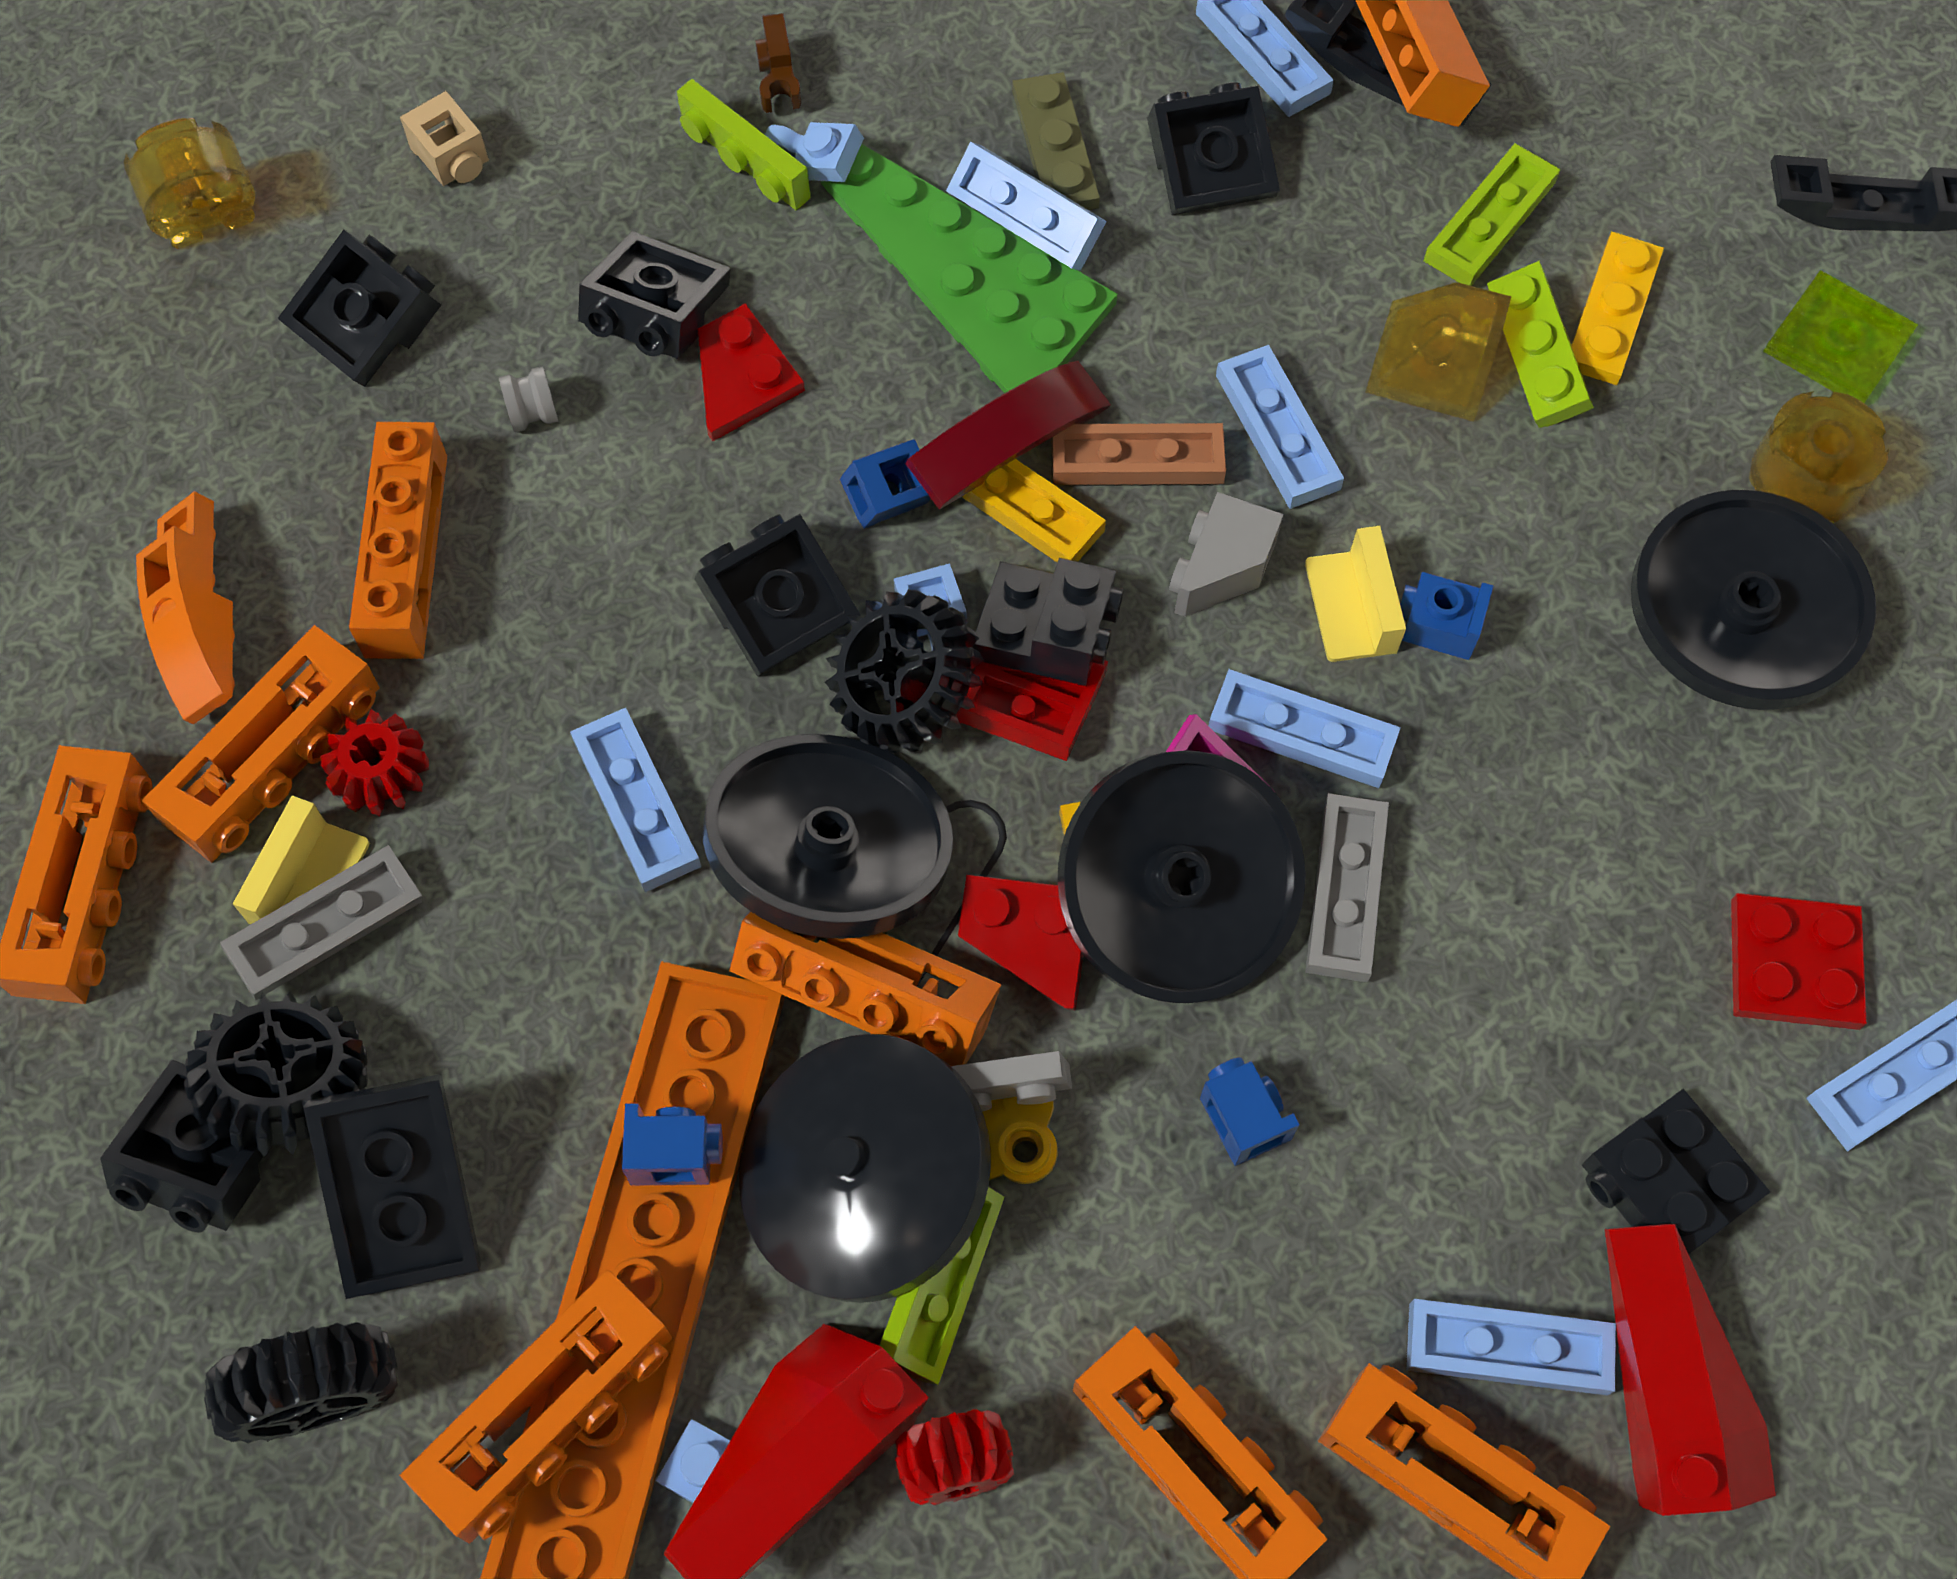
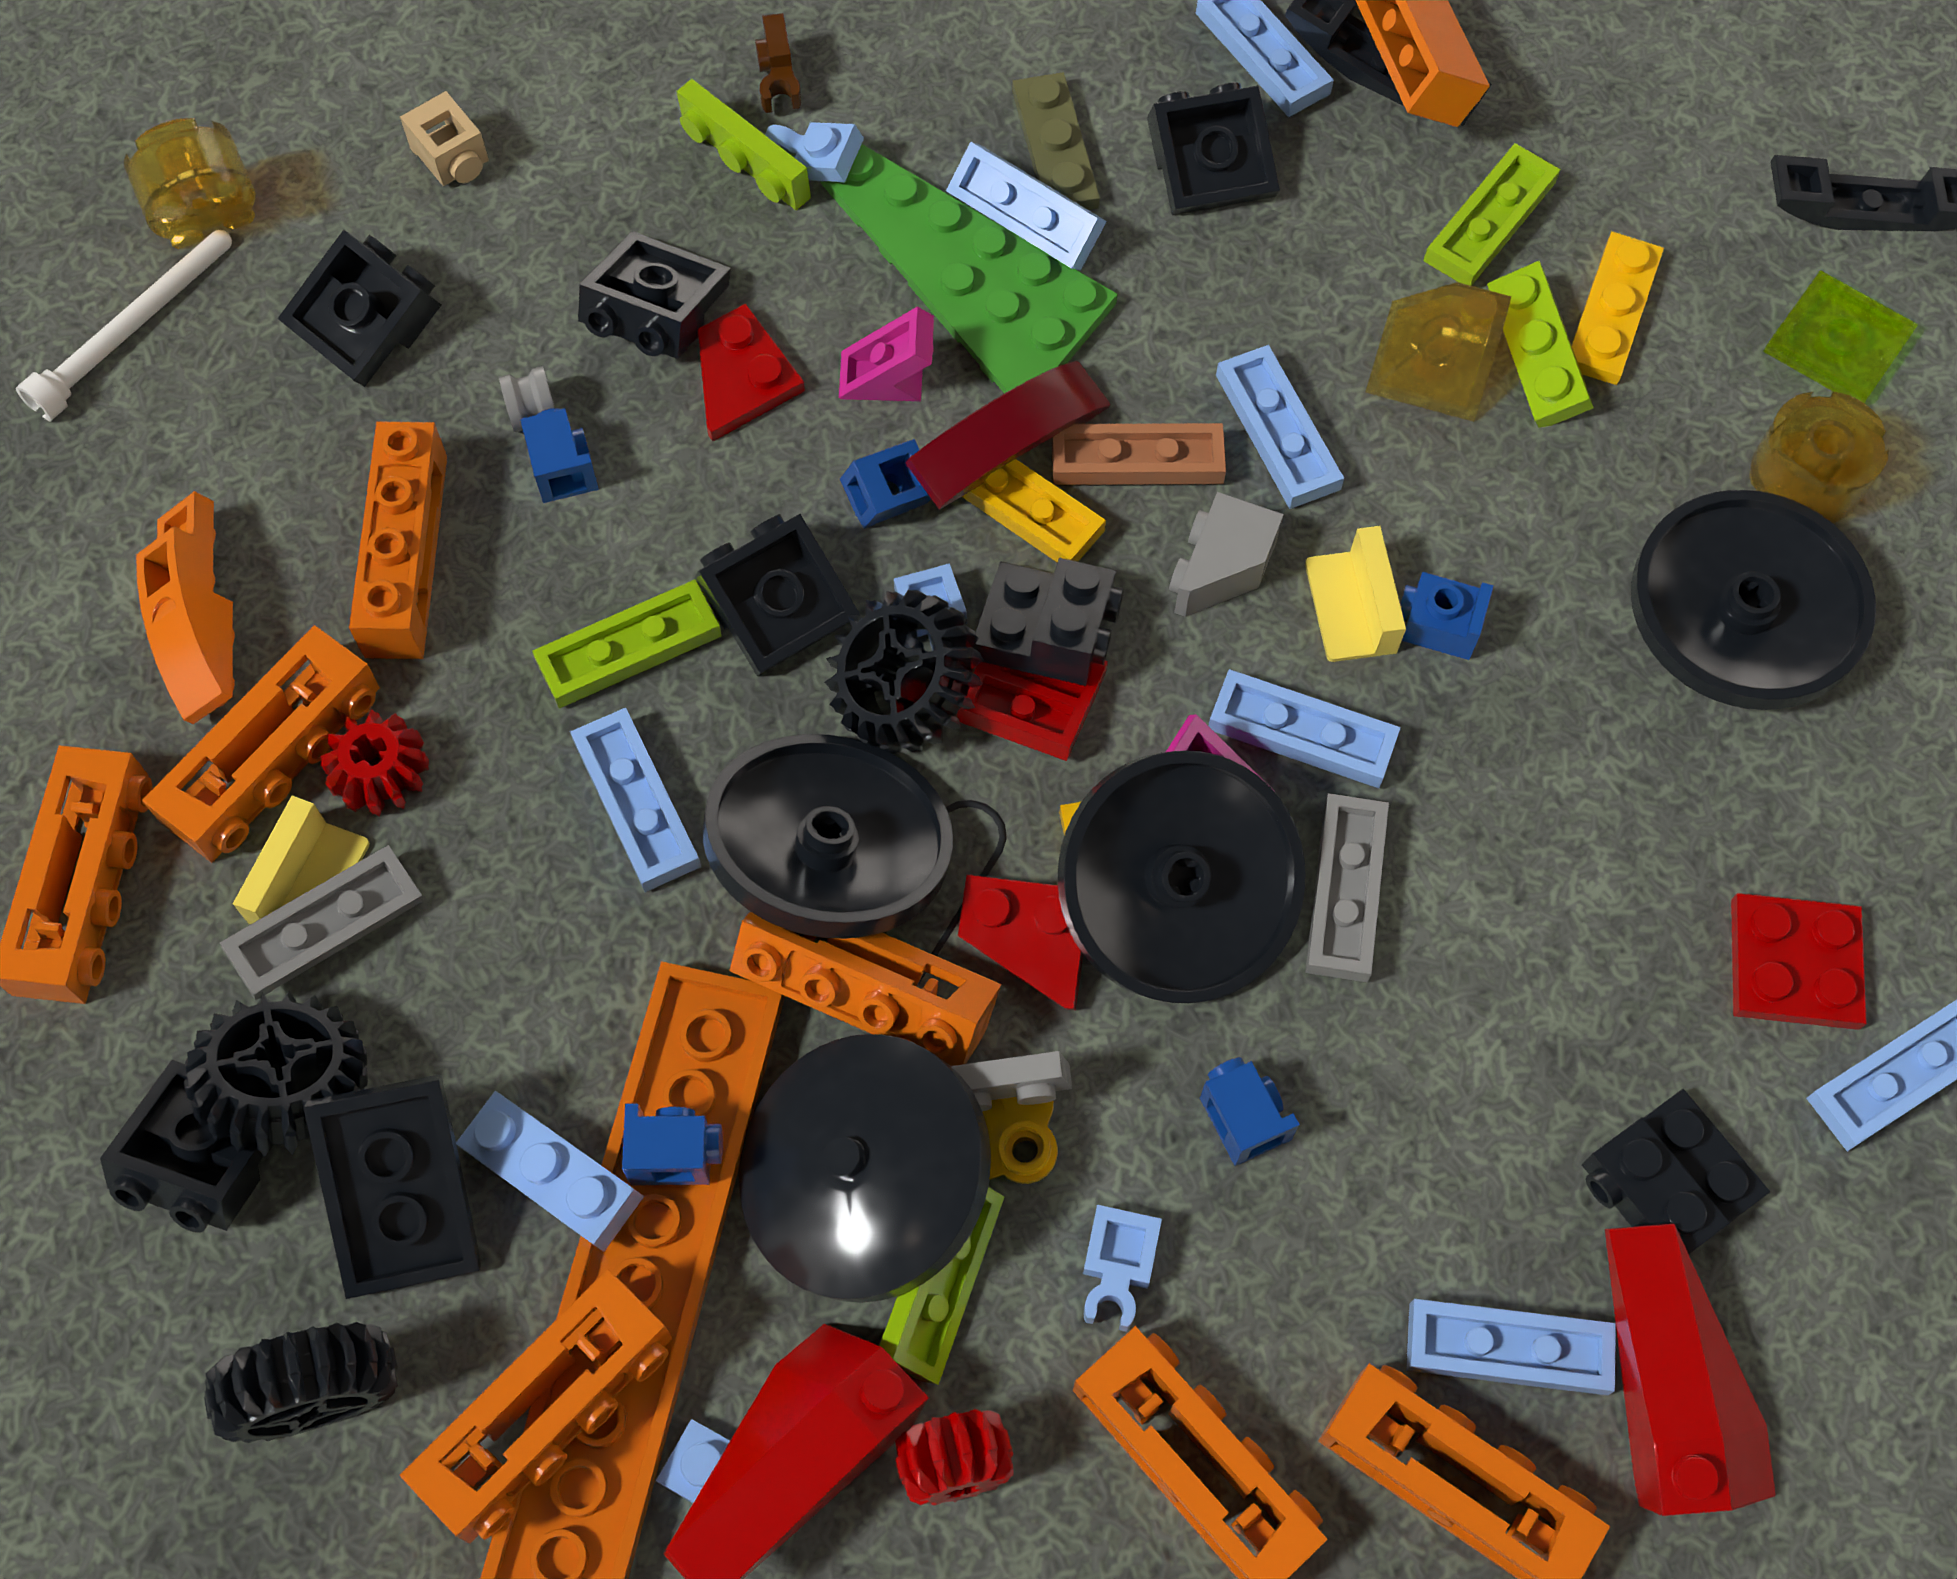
none -> white piece [16,230,232,422]
none -> light blue plate [456,1090,644,1252]
none -> blue brick [520,408,599,503]
none -> lime plate [532,579,722,709]
none -> dark pink slope [839,306,934,402]
none -> light blue plate [1083,1205,1162,1332]

